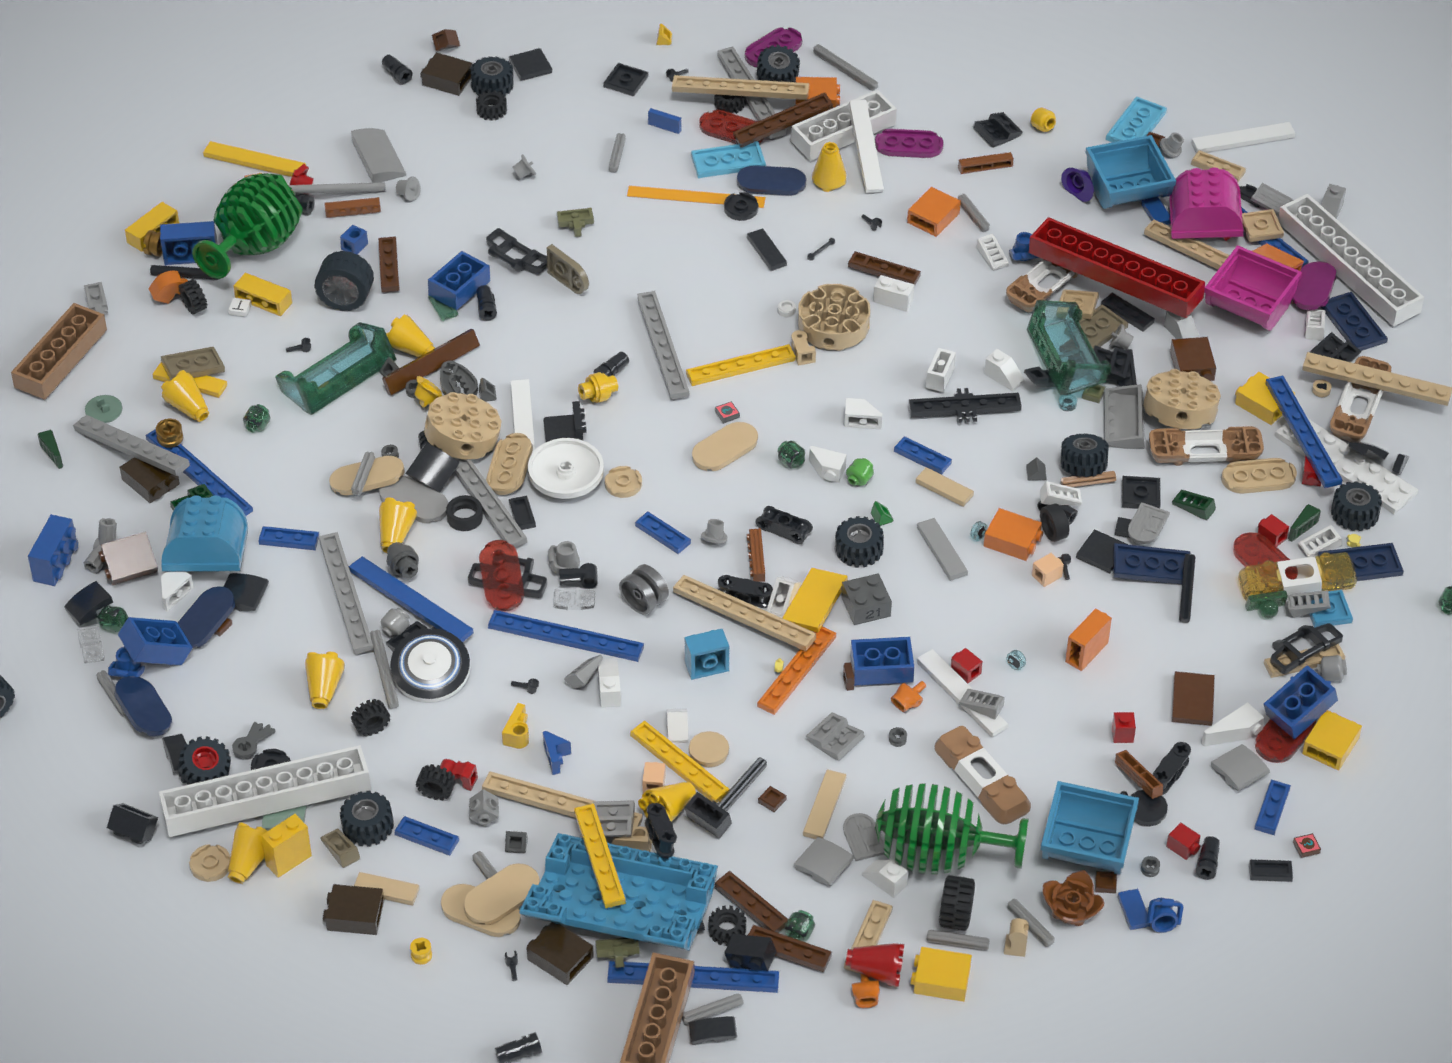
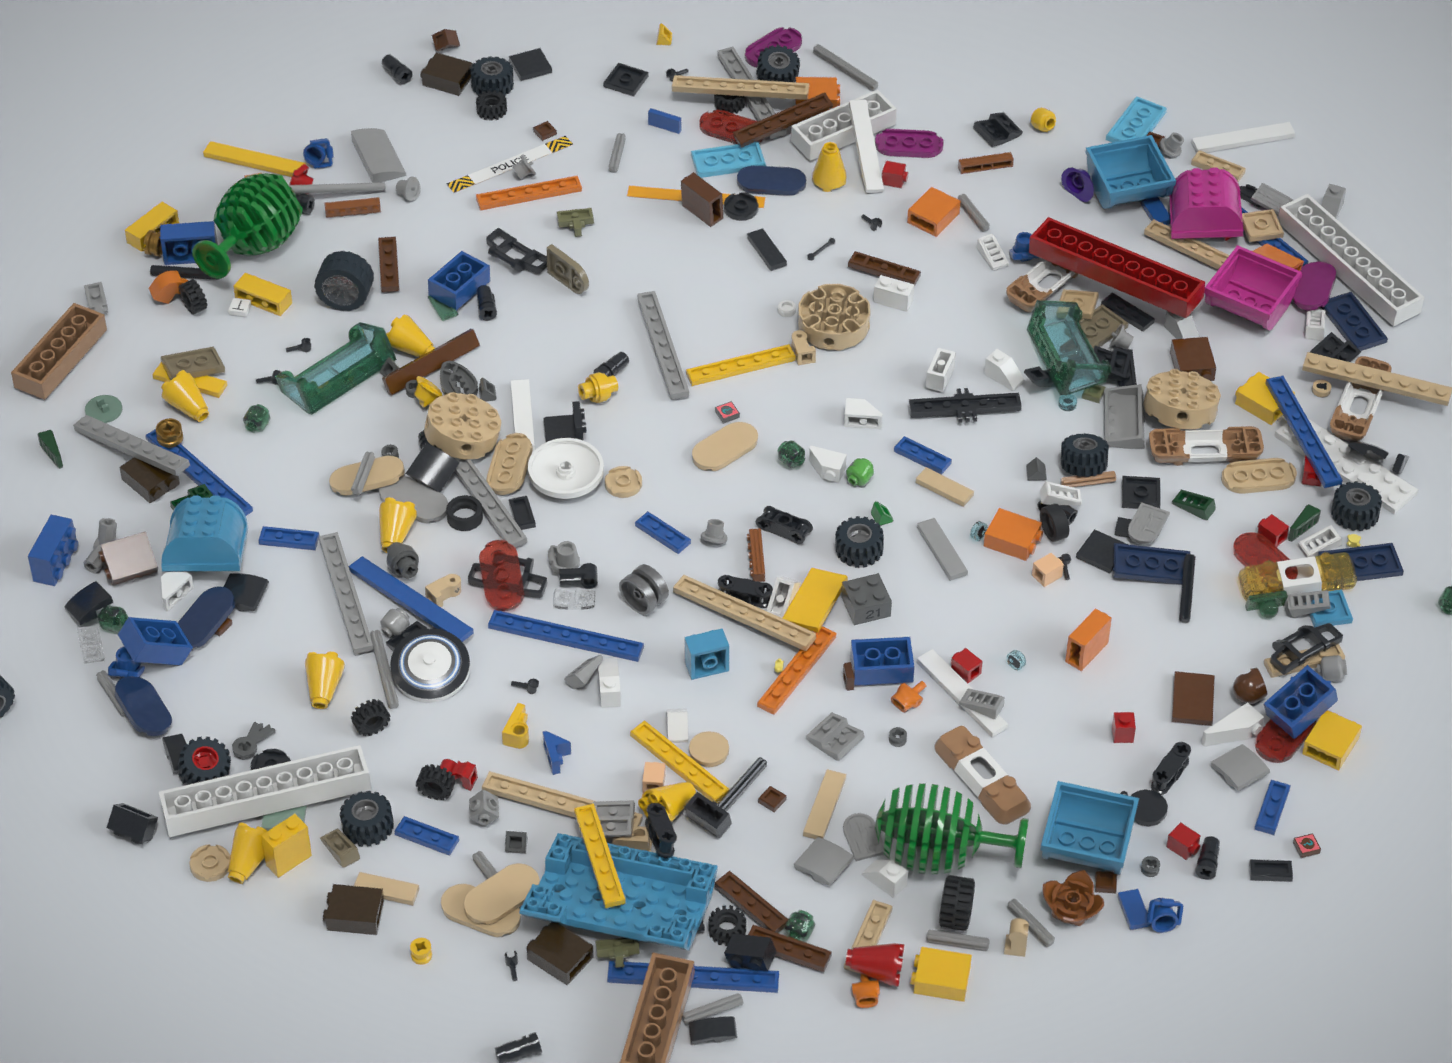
blue brick [340,225,368,254] -> none
dark orange piece [1115,750,1163,799] -> none
none -> black hand [256,370,283,385]
none -> blue piece [303,138,334,168]
none -> tan leg [425,574,461,607]
none -> sticker [447,135,573,193]
none -> orange tile [476,175,582,211]
none -> reddish brown tile [533,121,557,141]
none -> reddish brown brick [681,172,724,227]
none -> red brick [882,161,909,189]
none -> reddish brown helmet [1233,668,1267,705]

